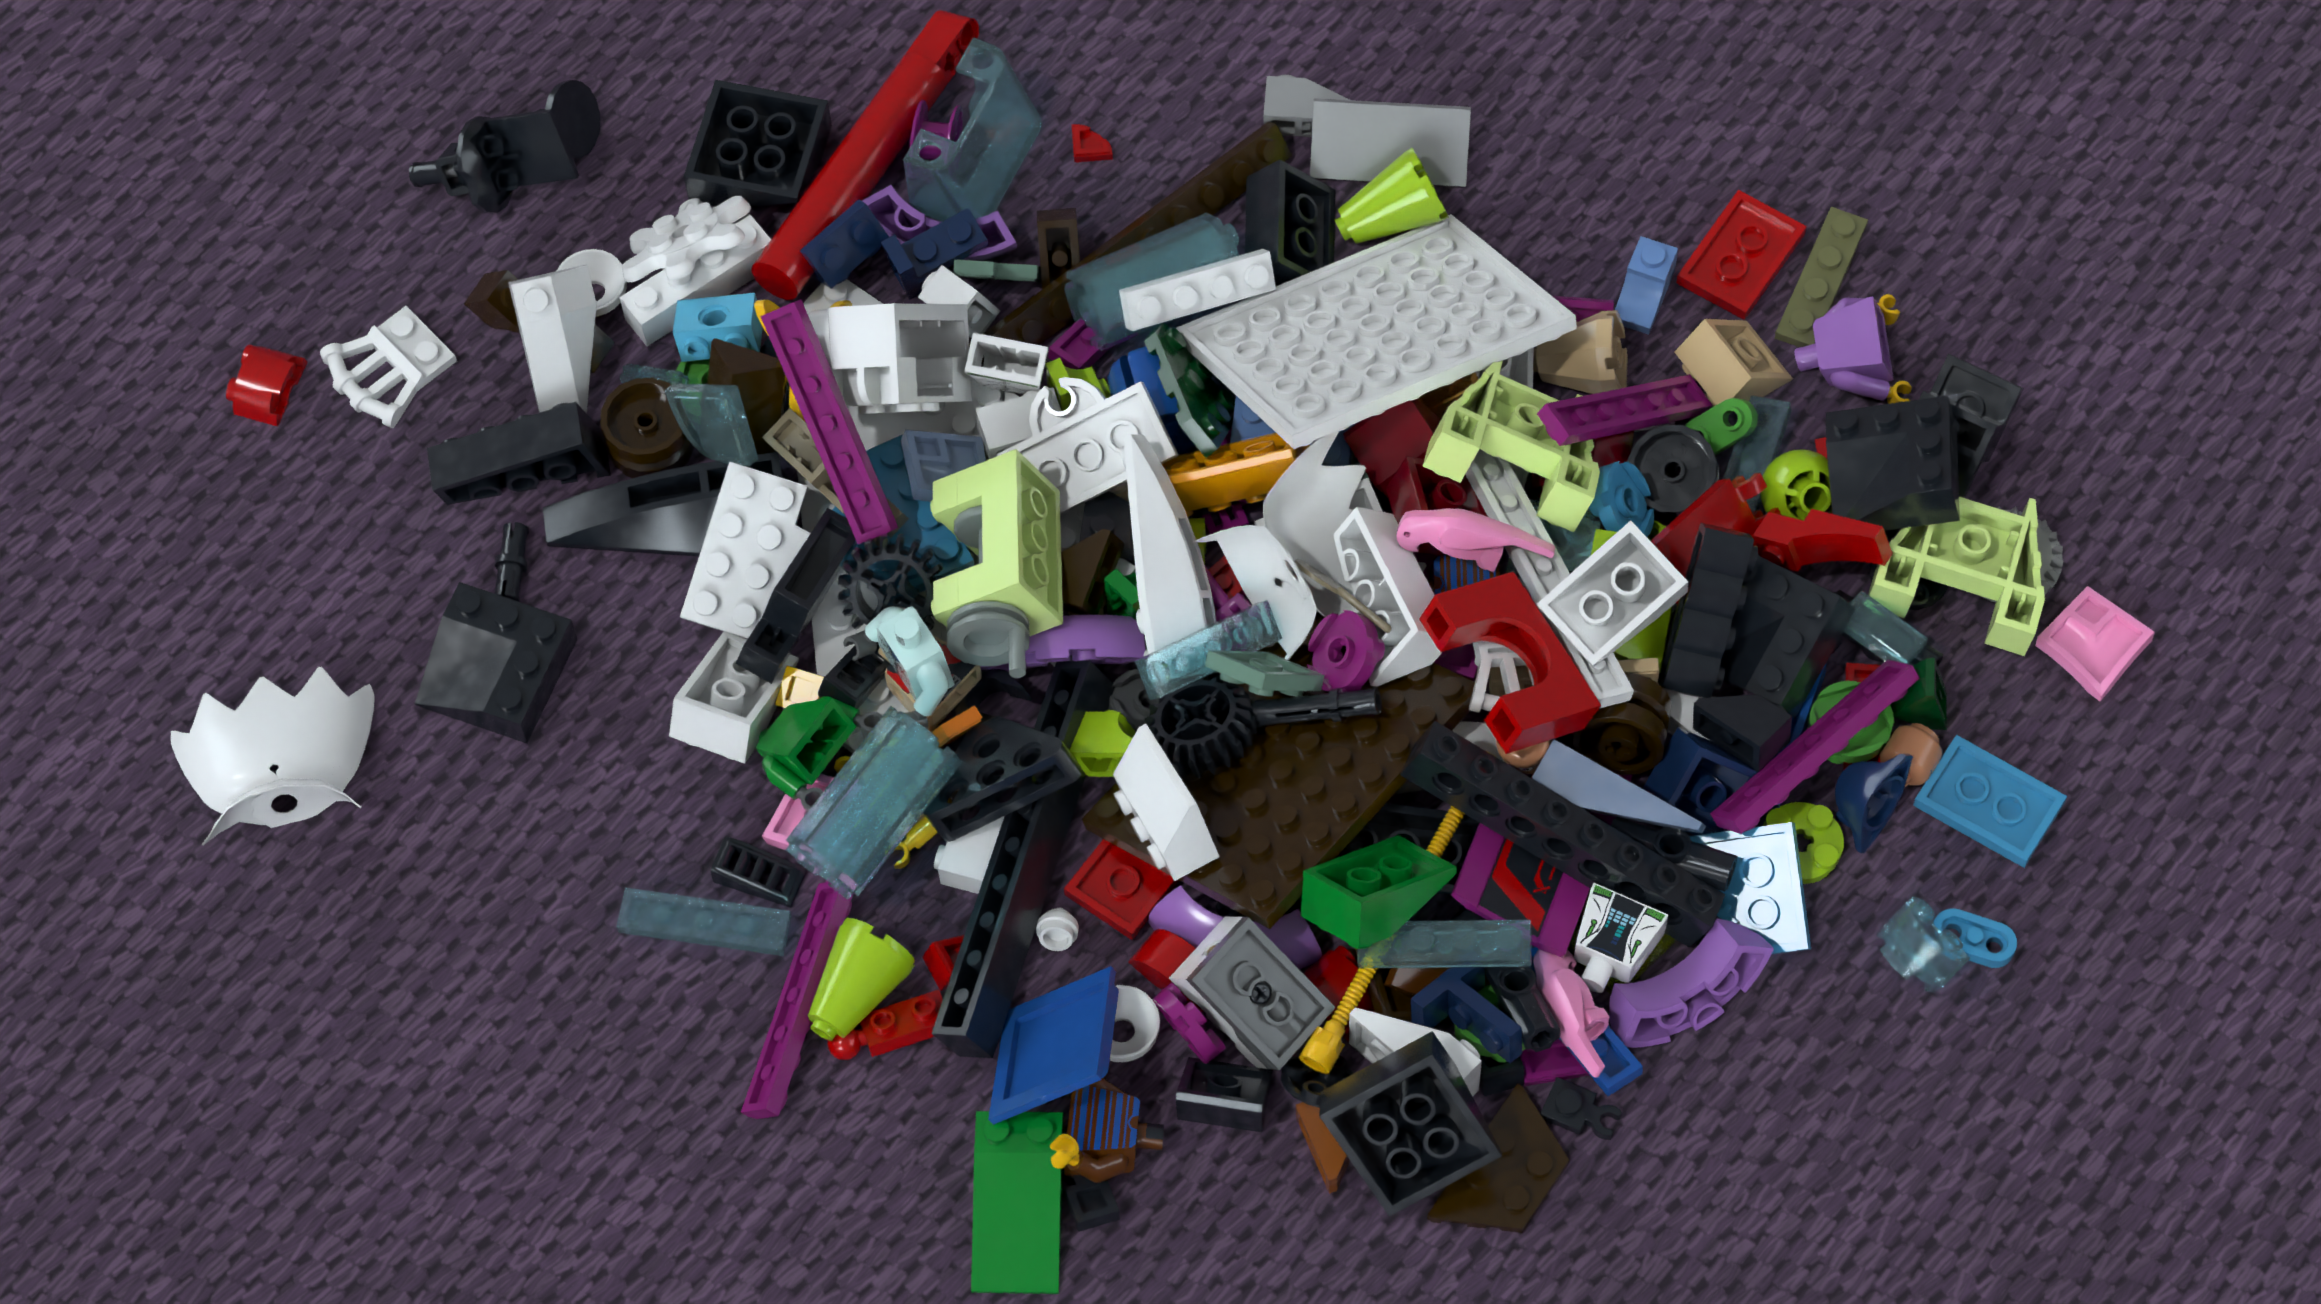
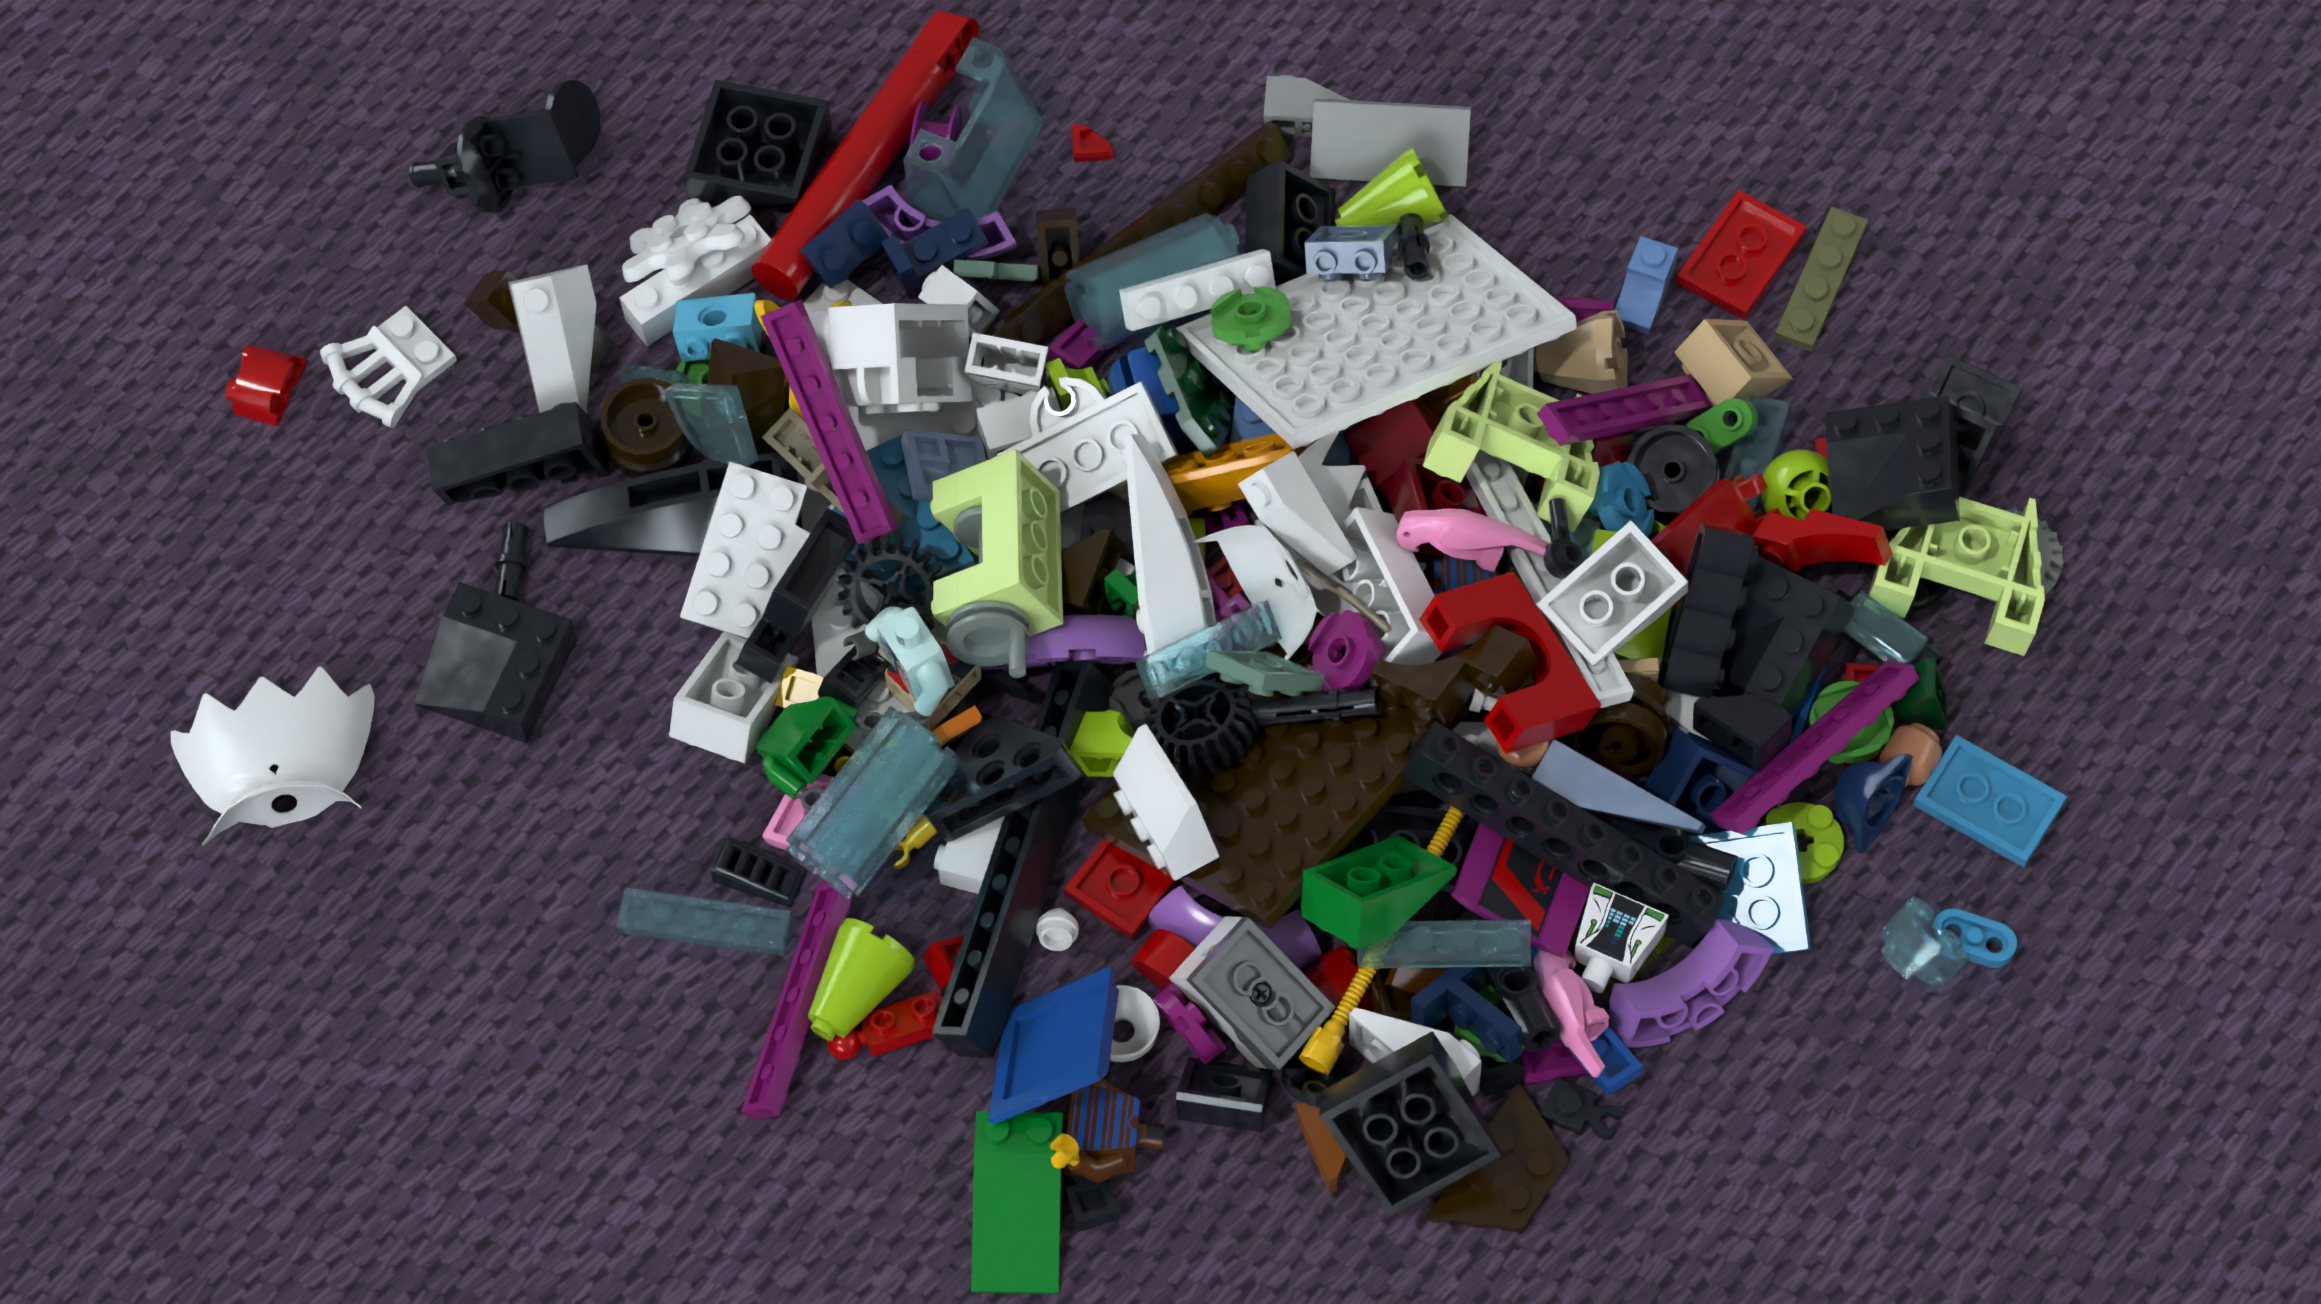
white piece [557,249,627,317] -> none
medium lavender torso [1794,294,1912,404] -> none
bright pink plate [2035,586,2155,701] -> none
none -> bright green plate [1211,286,1293,351]
none -> white slope [1238,451,1358,576]
none -> sand blue plate [1305,225,1399,280]
none -> dark brown arch [1370,624,1539,725]
none -> black pin [1398,213,1430,279]
none -> black plate [1543,498,1583,579]

